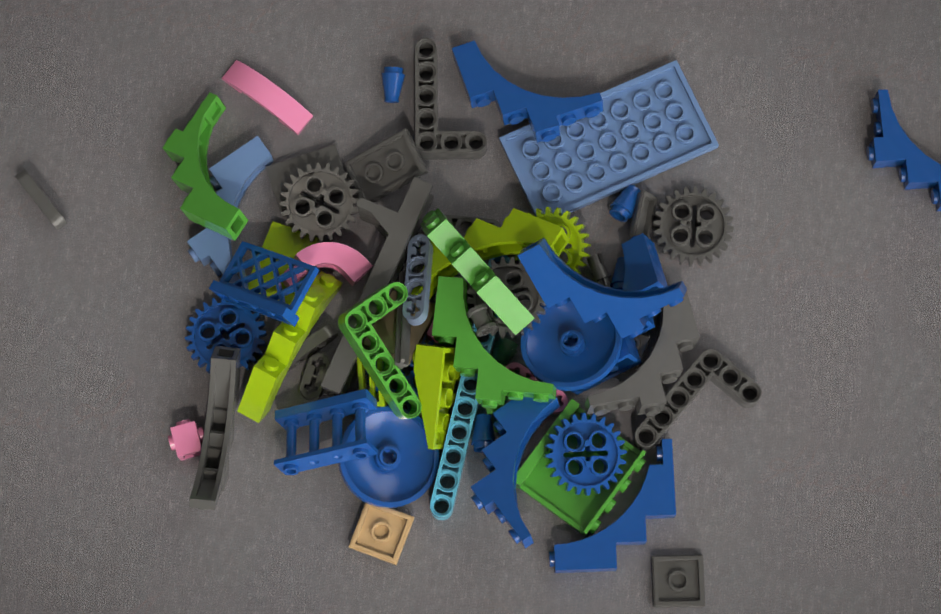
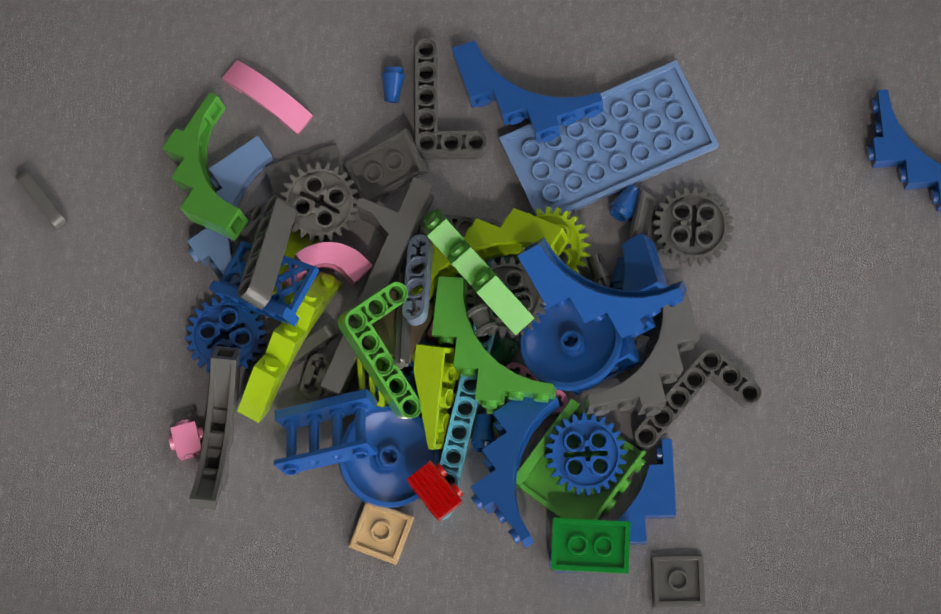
none -> dark grey beam [238,195,297,309]
none -> red brick [406,461,463,522]
none -> green plate [551,518,631,574]

